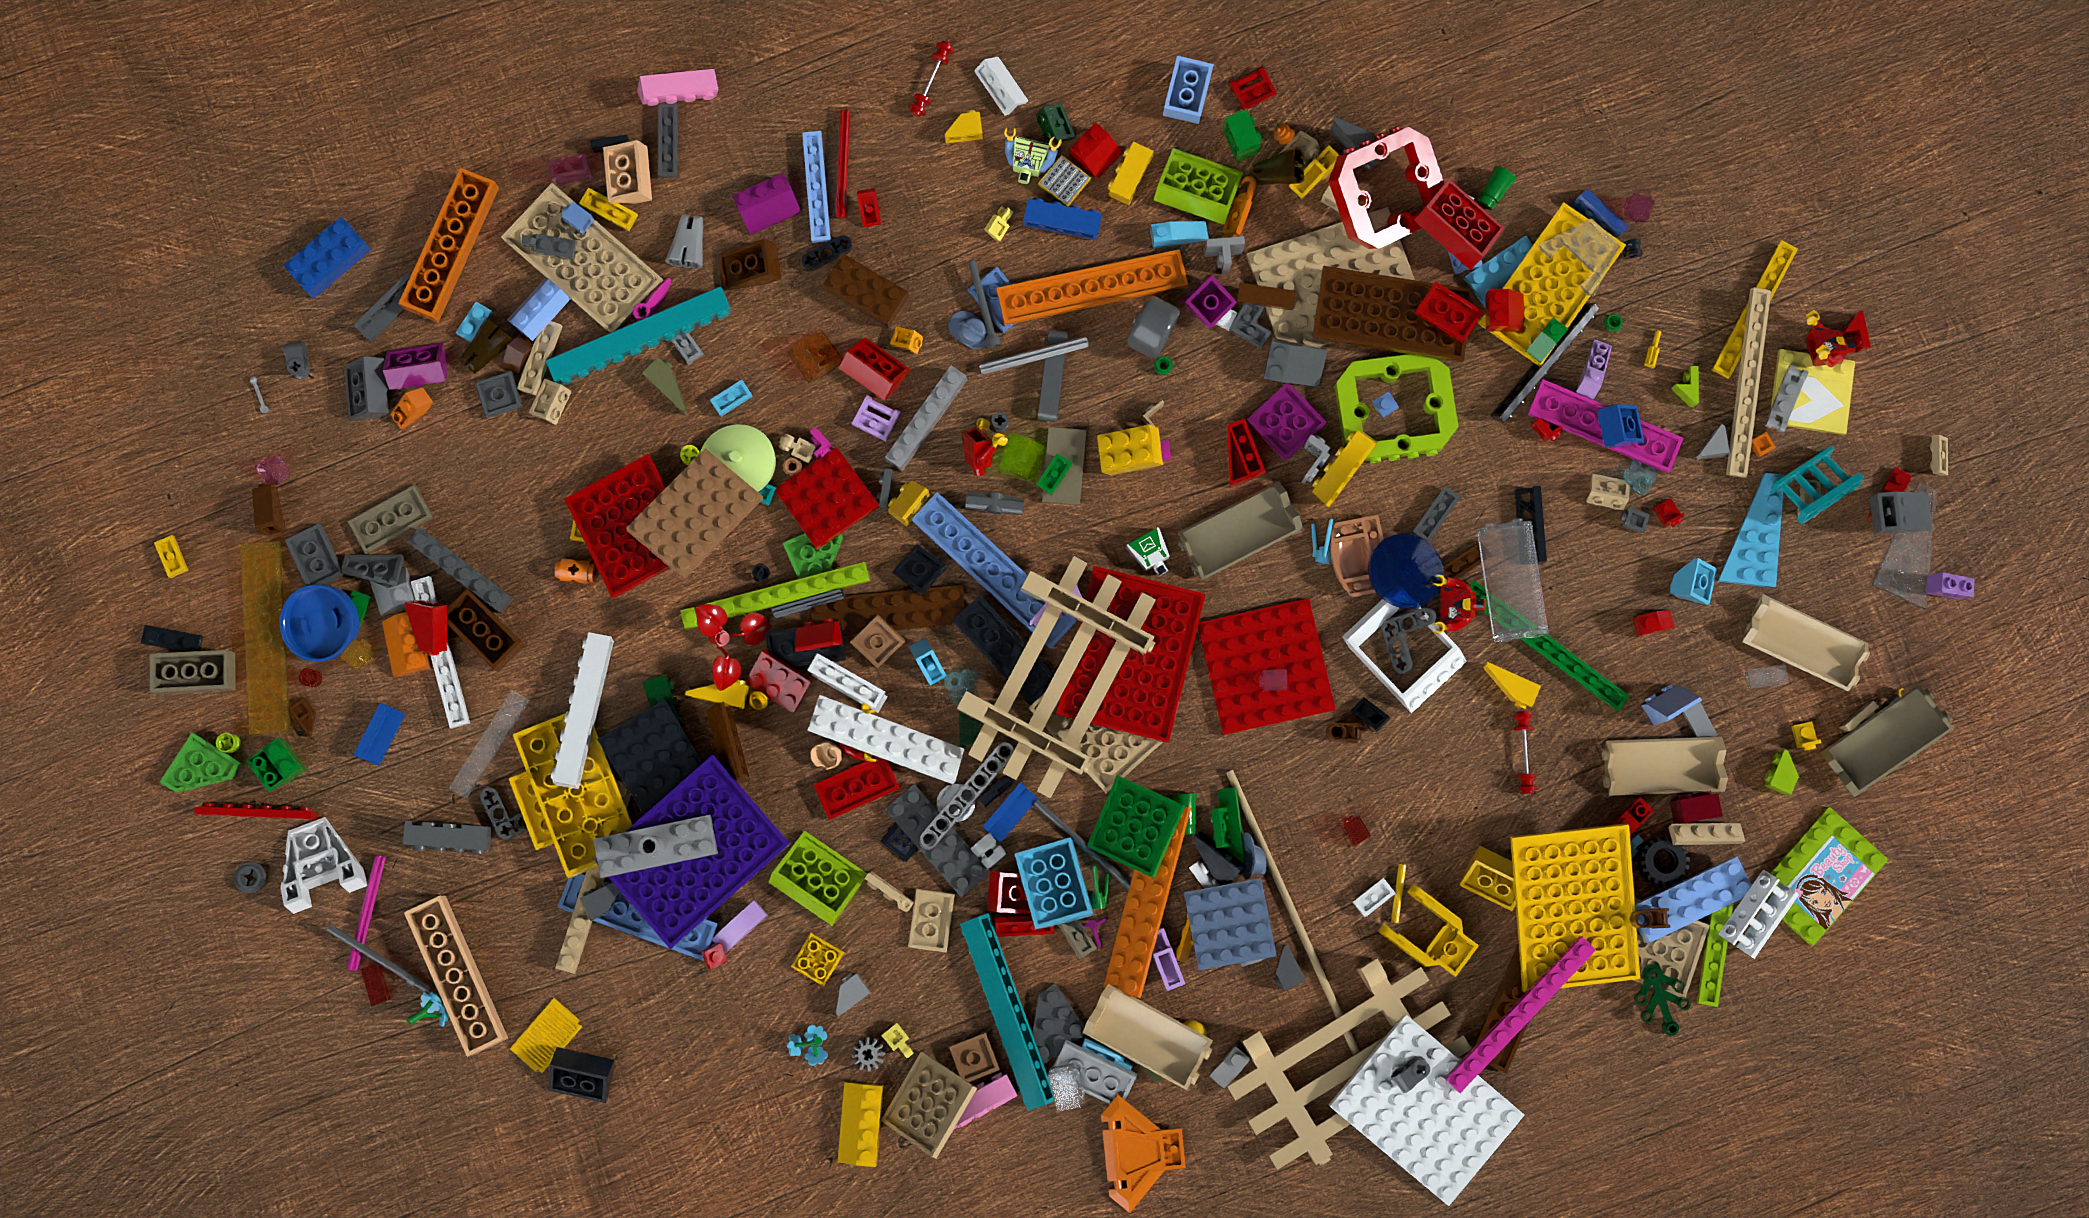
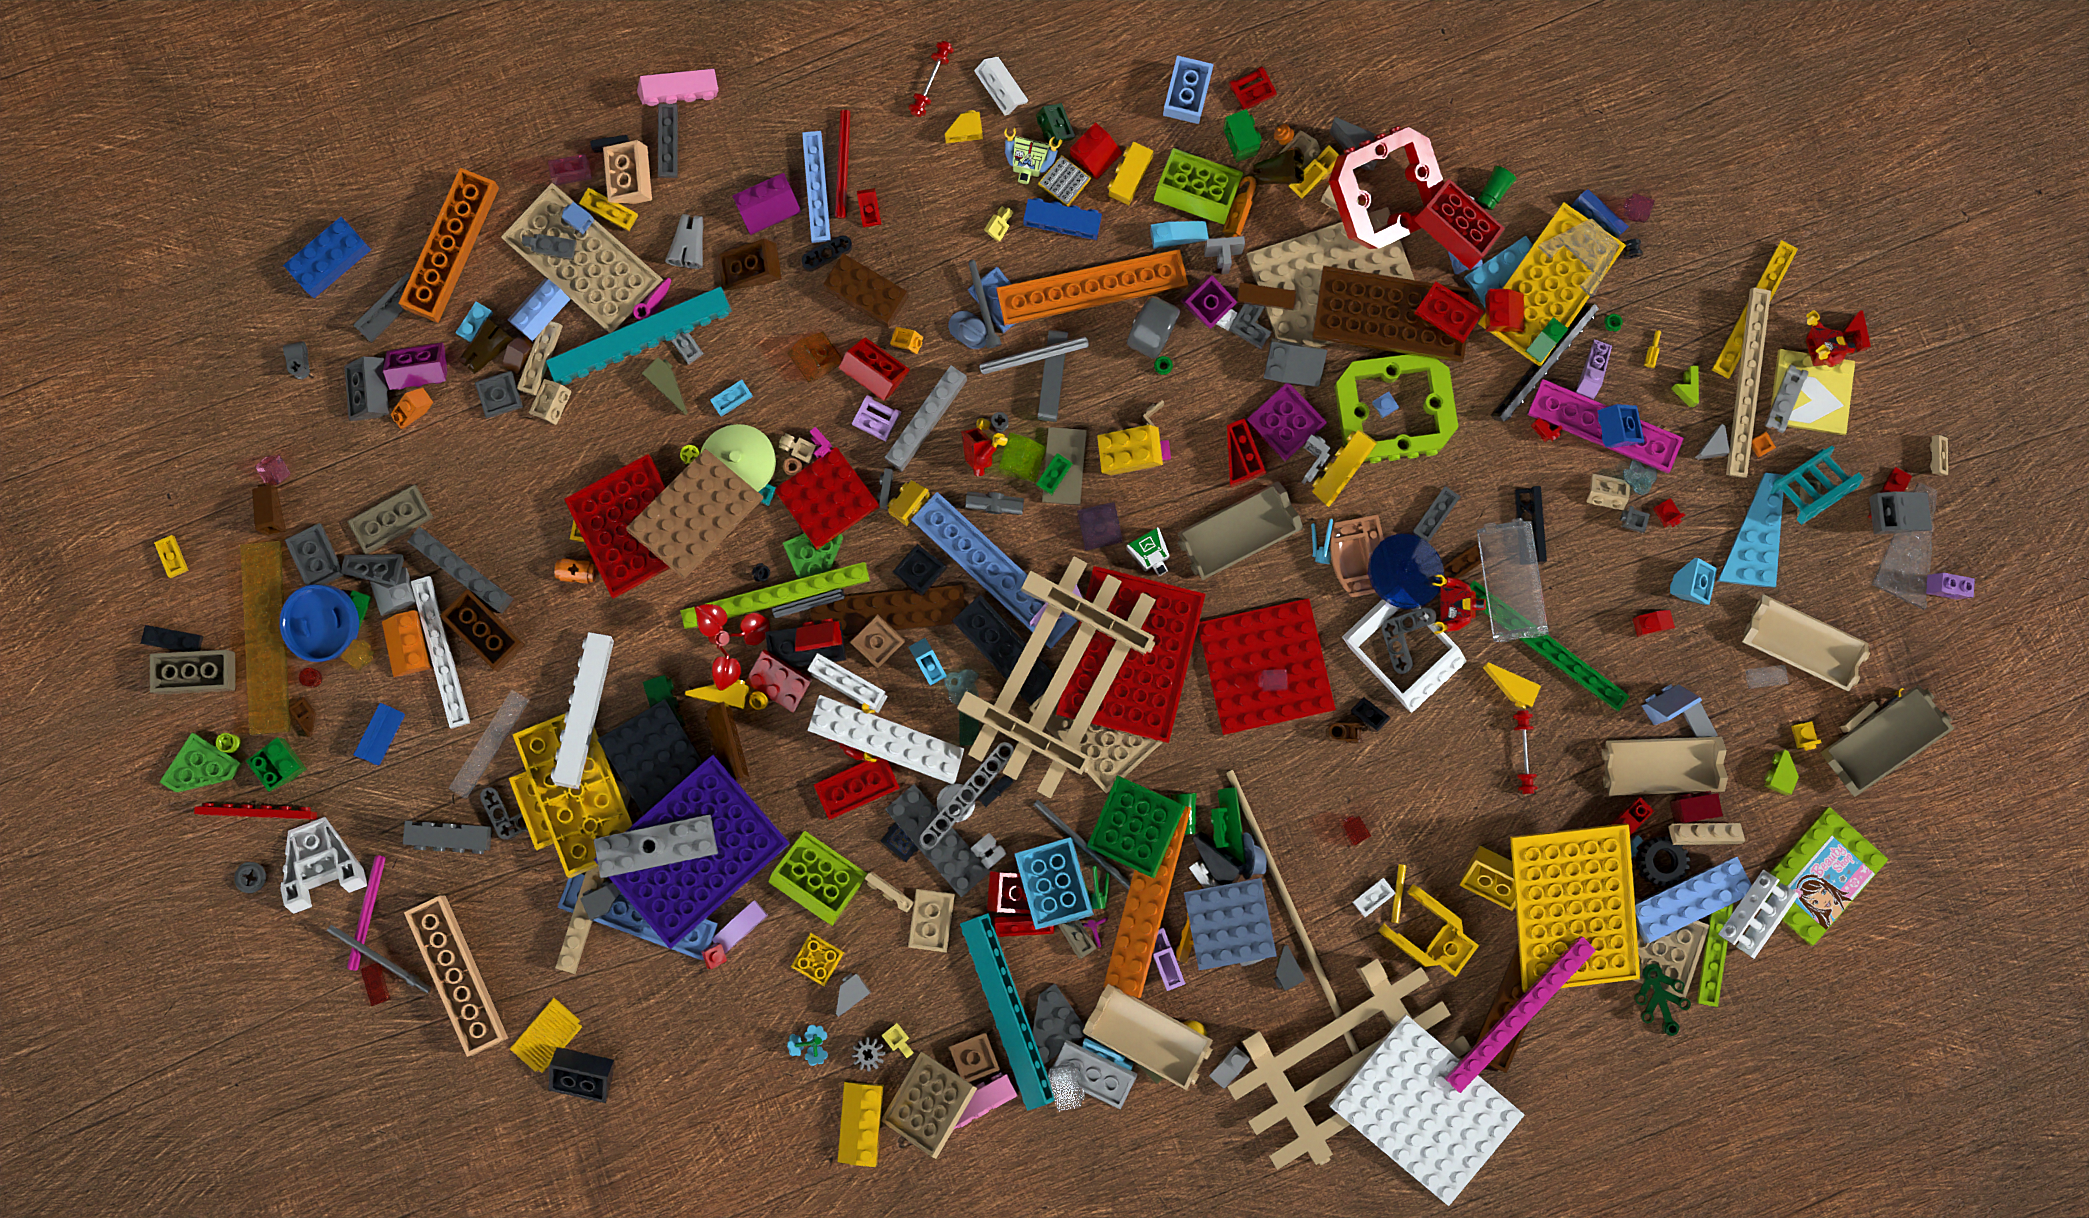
light grey hinge [250,376,269,414] -> none
red slope [405,599,447,656] -> none
plant [406,992,449,1027] -> none
light nougat hair [810,740,842,770] -> none
blue panel [983,782,1037,842] -> none
orange plate [1101,1094,1186,1213] -> none
dark grey piece [1391,1056,1430,1093] -> none
reddish brown piece [1629,908,1671,929] -> none
none -> clear purple slope [1077,502,1122,551]

